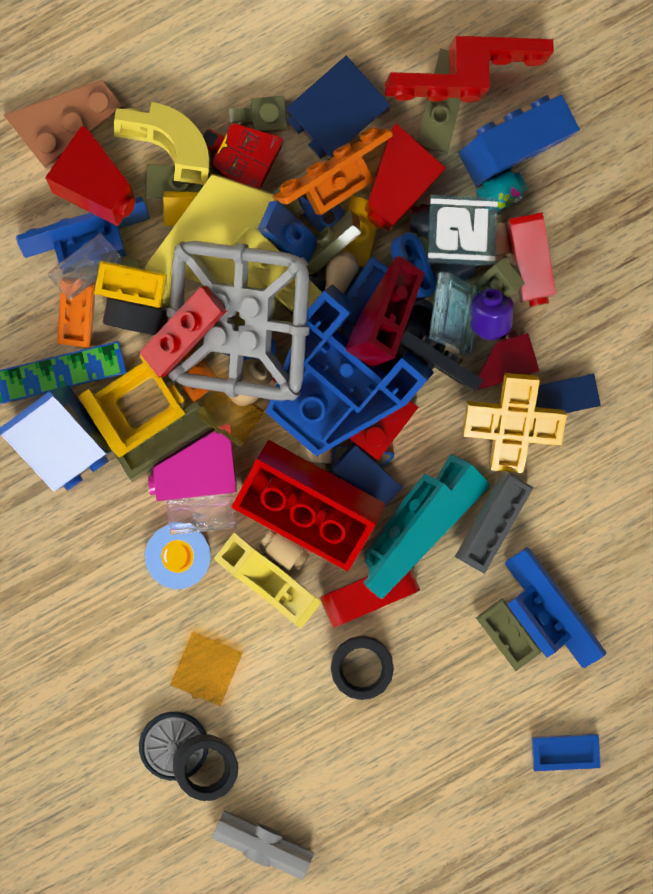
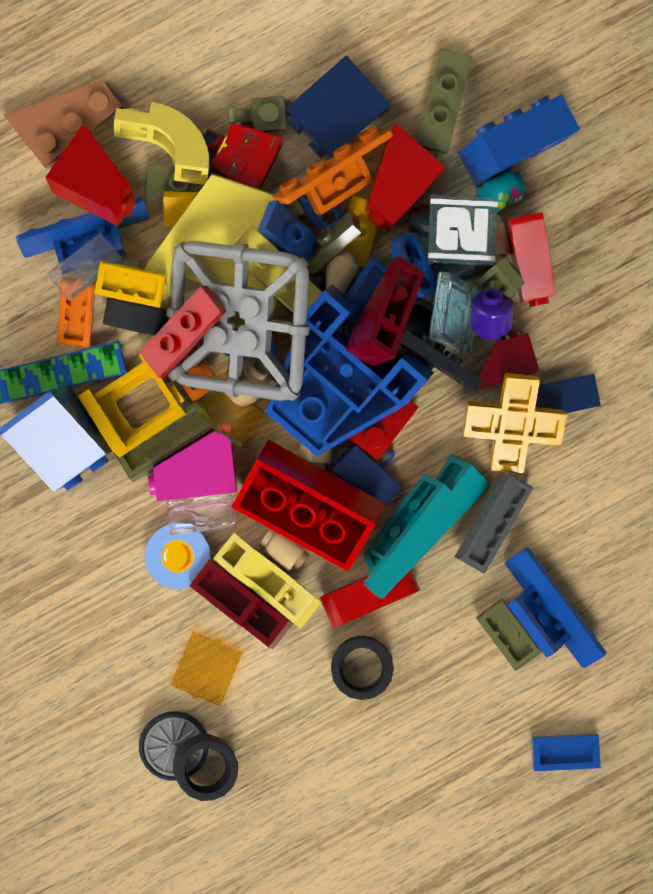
light grey piece [212,810,314,880] -> none
red bracket [385,36,554,103] -> none
none -> dark red slope [189,560,293,649]

